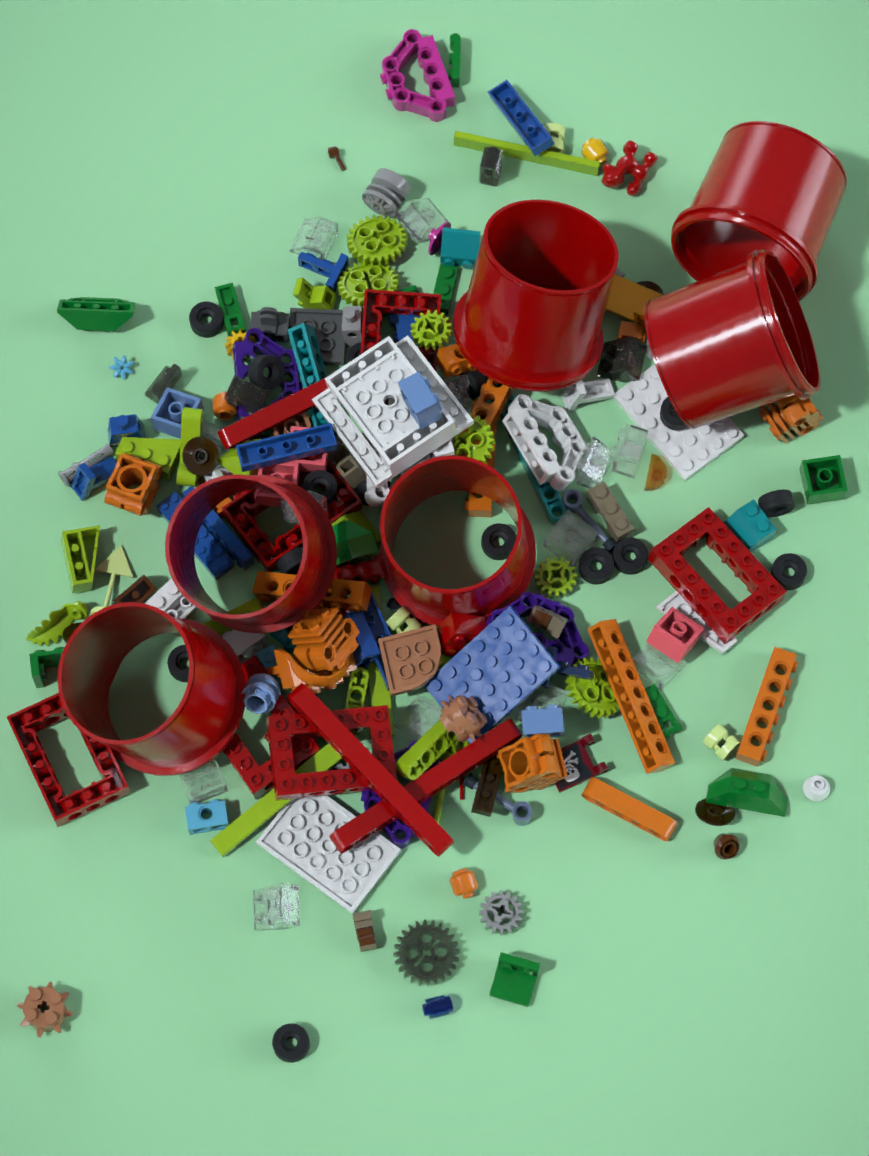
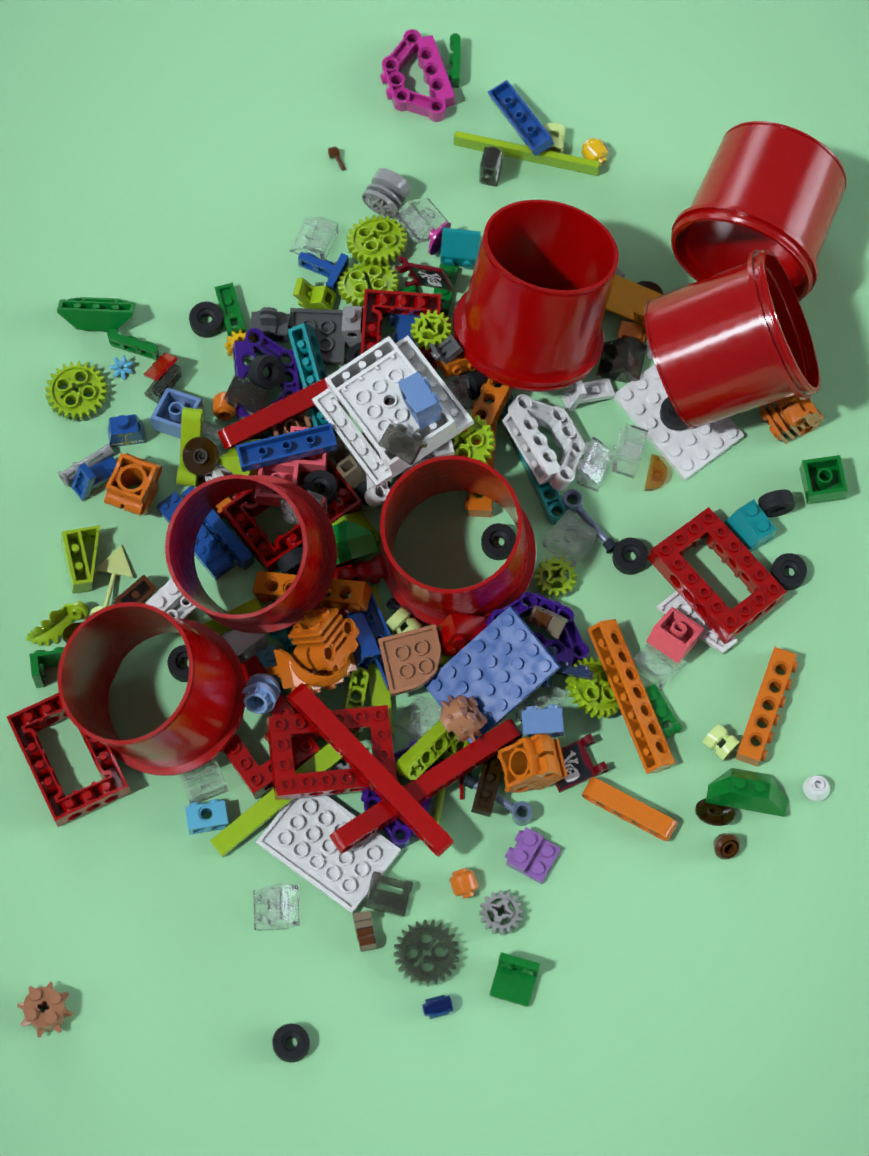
lime wedge [115,437,181,481] -> none
black tyre [578,547,614,585] -> none
dark tan arch [586,482,634,542] -> none
red animal [601,140,658,196] -> none
none -> lime gear [45,361,108,421]
none -> green plate [107,329,159,360]
none -> red piece [143,352,178,382]
none -> clear smoke plate [365,871,413,917]
none -> clear smoke bracket [378,422,428,465]
none -> flag [395,256,454,291]
none -> dark grey bracket [429,334,464,365]
none -> medium lavender plate [505,827,561,884]

